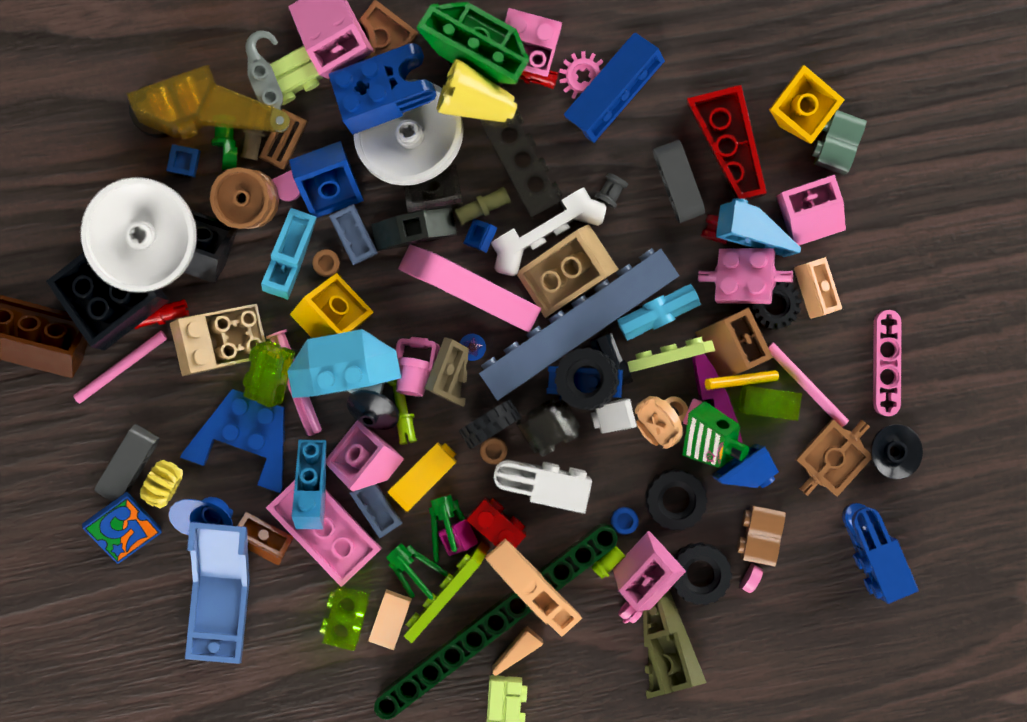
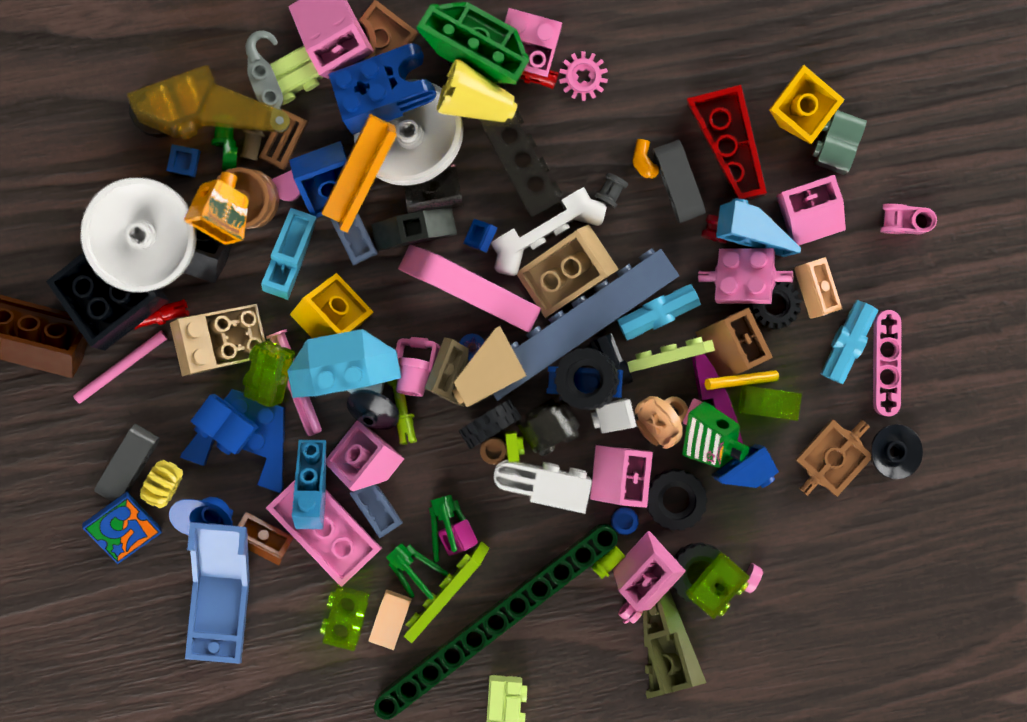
medium nougat tile [312,249,341,277] -> none
yellow slope [388,442,457,512] -> none
olive pin [454,187,511,226] -> none
red brick [466,497,526,548] -> none
light nougat slope [485,539,582,637] -> none
light nougat slope [492,626,543,676] -> none
blue panel [564,33,665,143] -> none
medium nougat brick [737,505,786,566] -> none
bright pink bar [768,342,849,427] -> none
blue brick [842,503,919,604] -> none
none -> torso [184,172,248,245]
none -> blue brick [191,394,258,455]
none -> light orange fence [322,114,397,233]
none -> tan slope [452,326,526,407]
none -> lime plate [505,431,524,463]
none -> bright pink slope [590,445,653,508]
none -> light orange arm [632,139,659,178]
none -> clear neon green brick [685,552,750,619]
none -> medium azure piece [820,300,879,384]
none -> bright pink piece [880,204,937,235]

